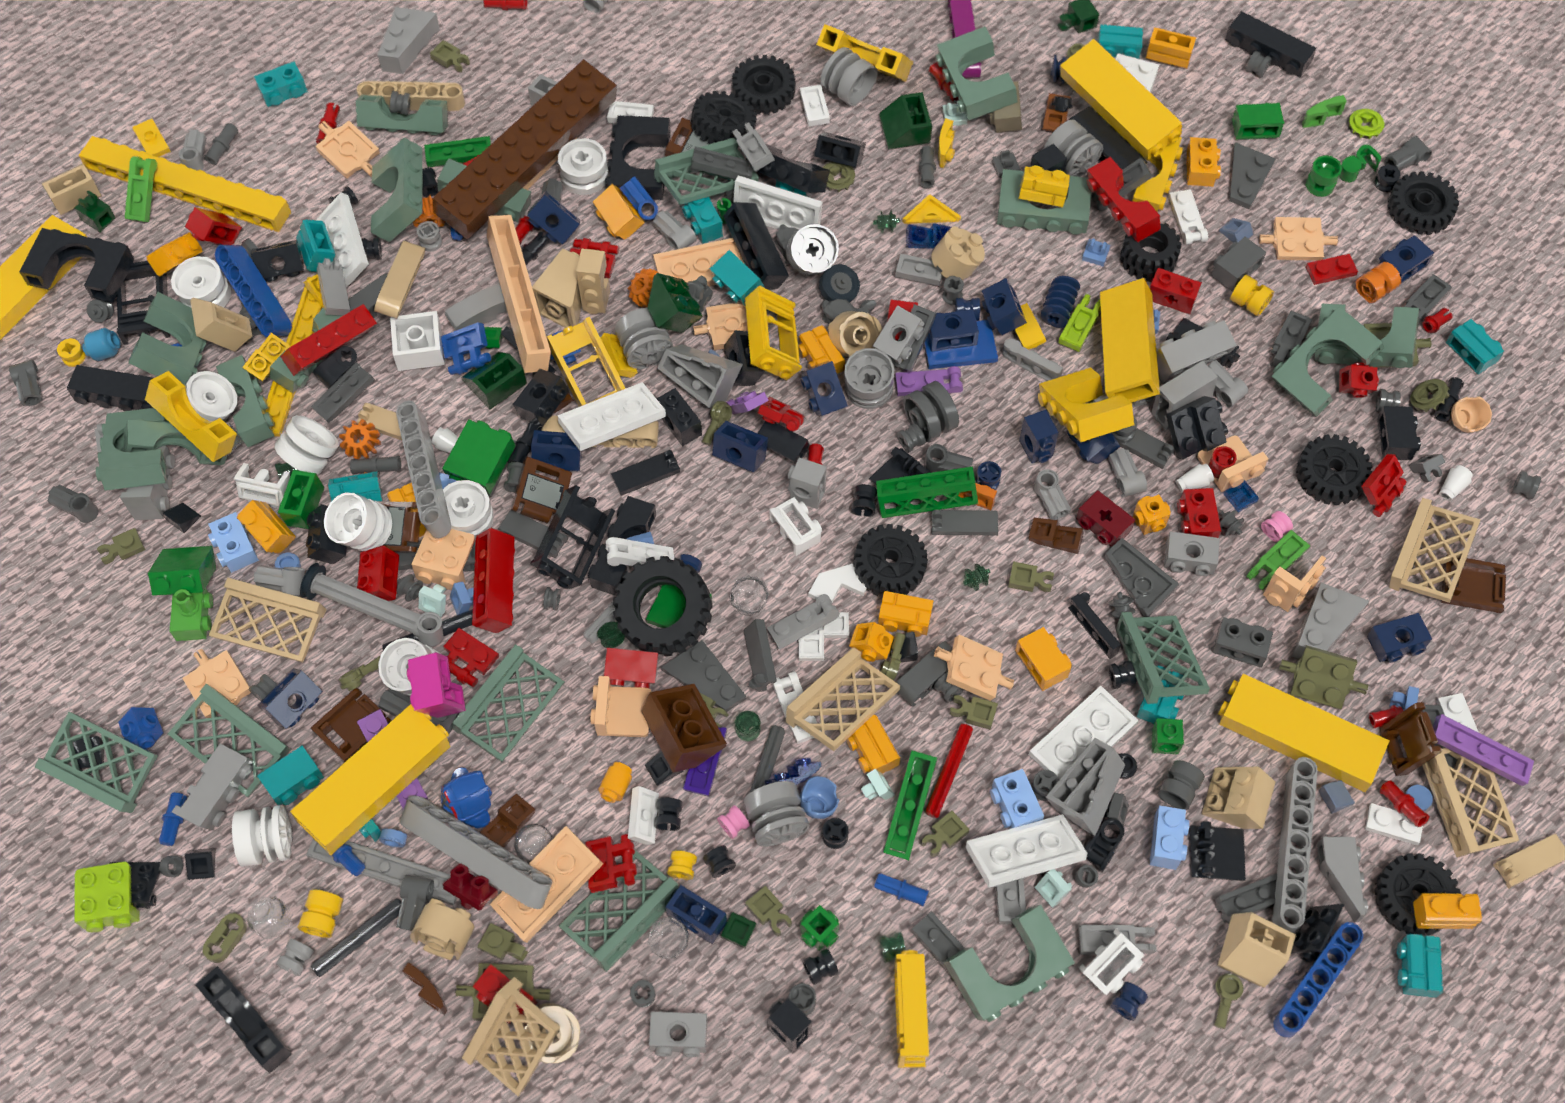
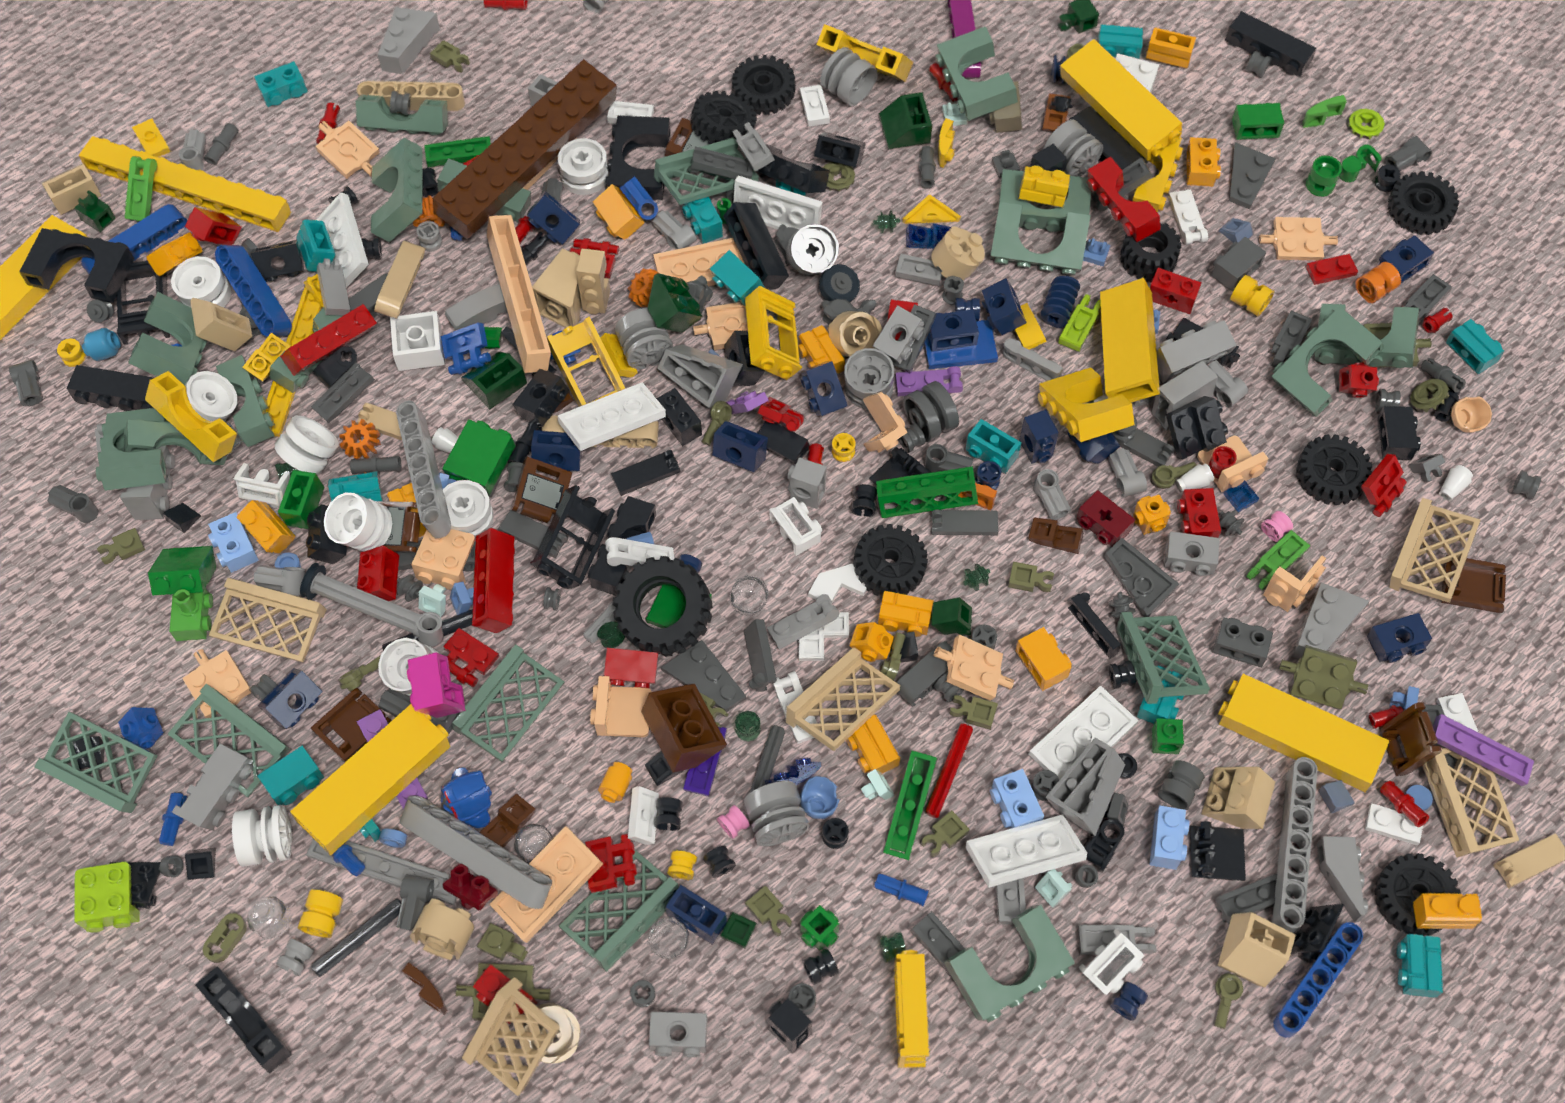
none -> blue beam [81,204,188,274]
none -> yellow wheel [832,433,856,462]
none -> light nougat bracket [863,392,908,453]
none -> dark green brick [931,597,972,636]
none -> teal brick [965,419,1022,474]
none -> dark grey wheel [971,624,997,650]
none -> sand green arch [990,202,1091,275]
none -> olive plate [1151,462,1196,489]
none -> dark grey pin [1421,358,1466,393]

